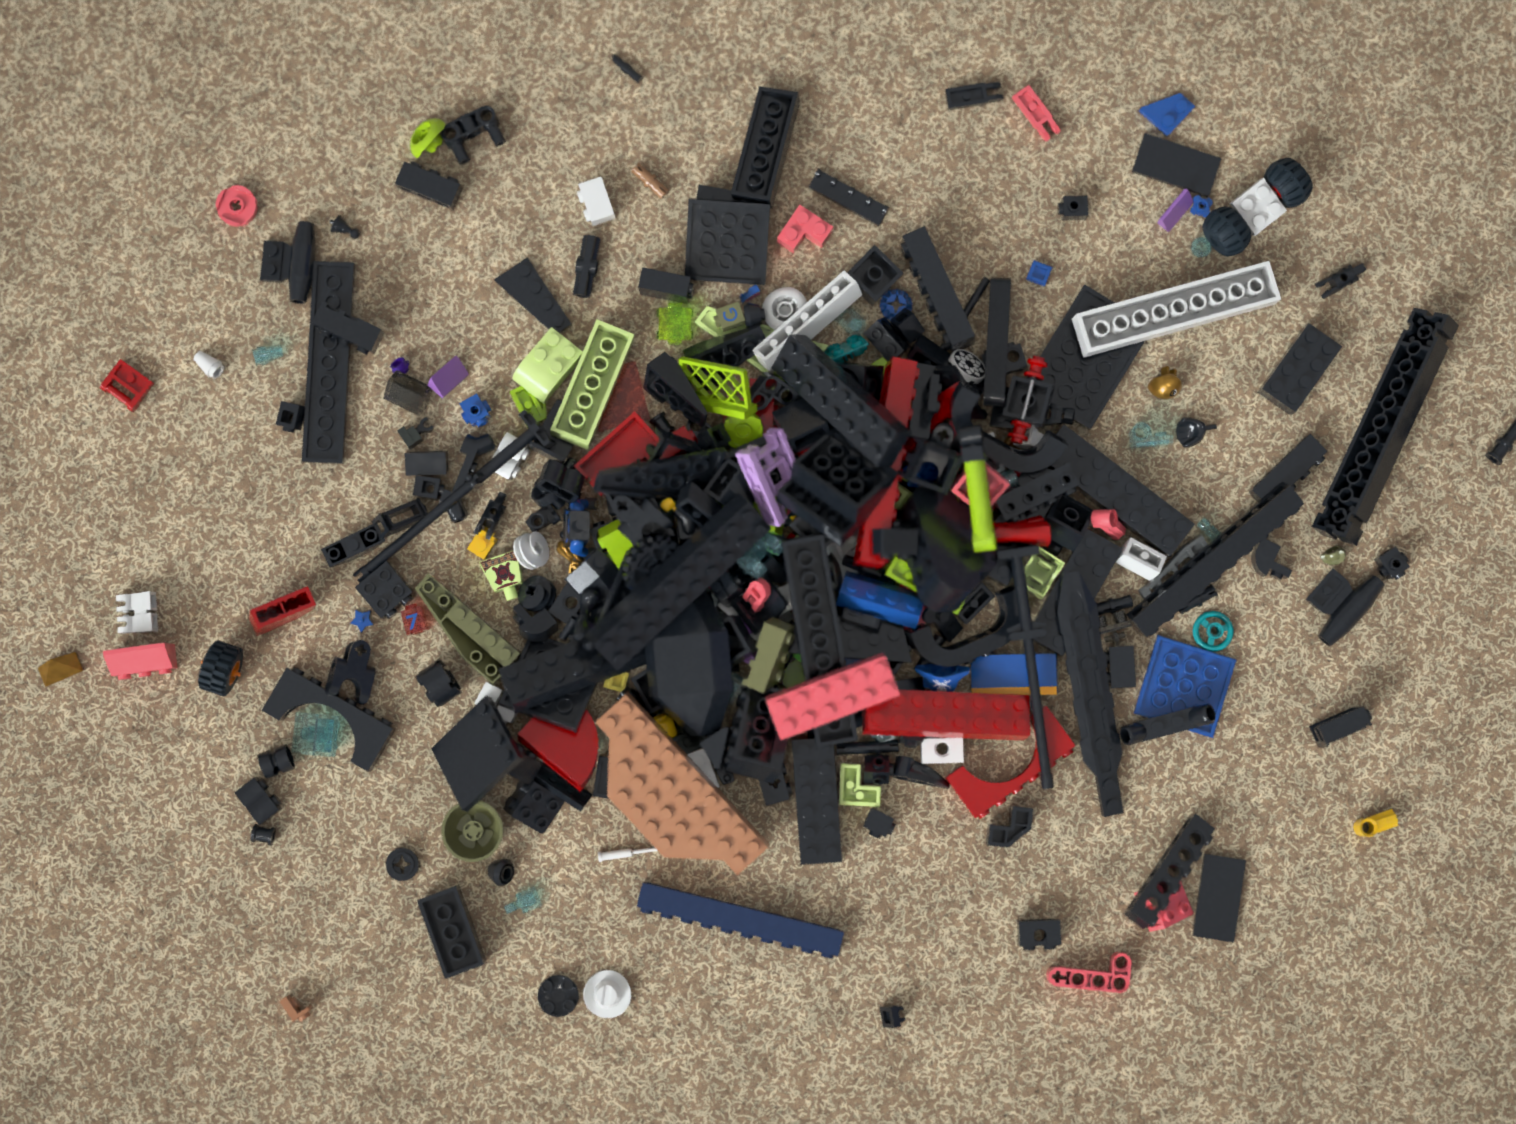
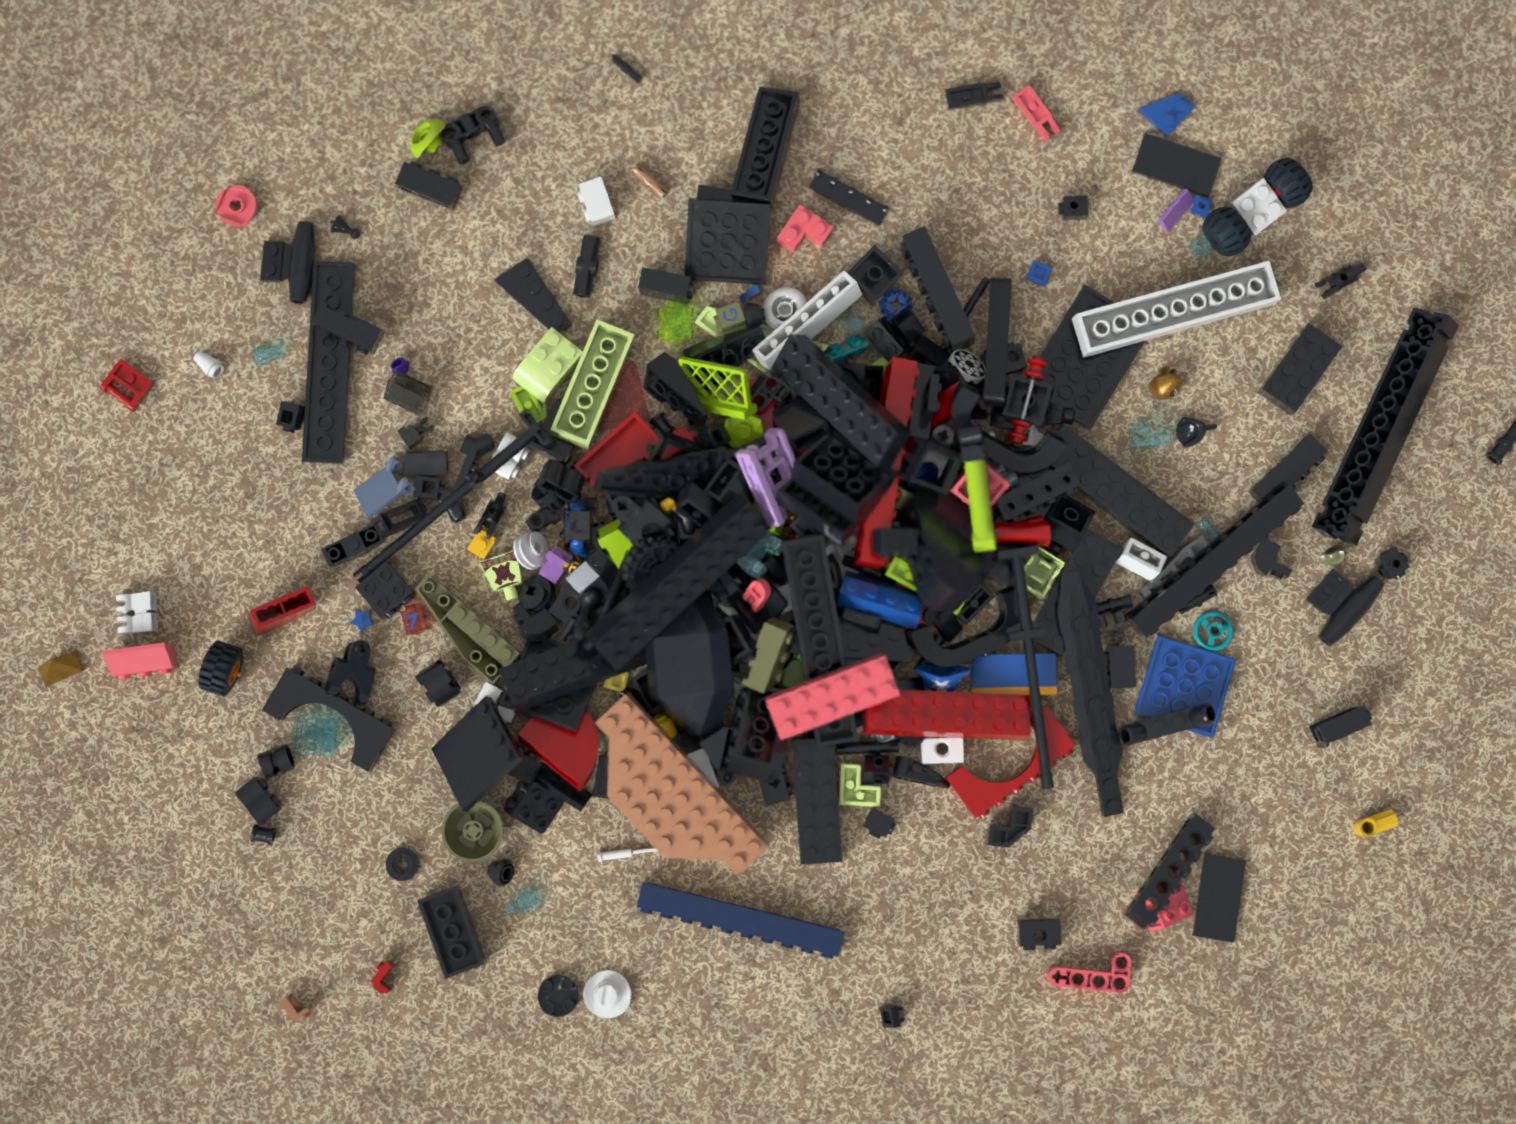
medium lavender slope [427,356,469,398] -> none
blue brick [459,393,491,427] -> none
coral piece [1091,509,1126,540] -> none
none -> sand blue flag [353,456,416,519]
none -> red bracket [371,960,395,994]
none -> medium lavender brick [539,546,574,586]

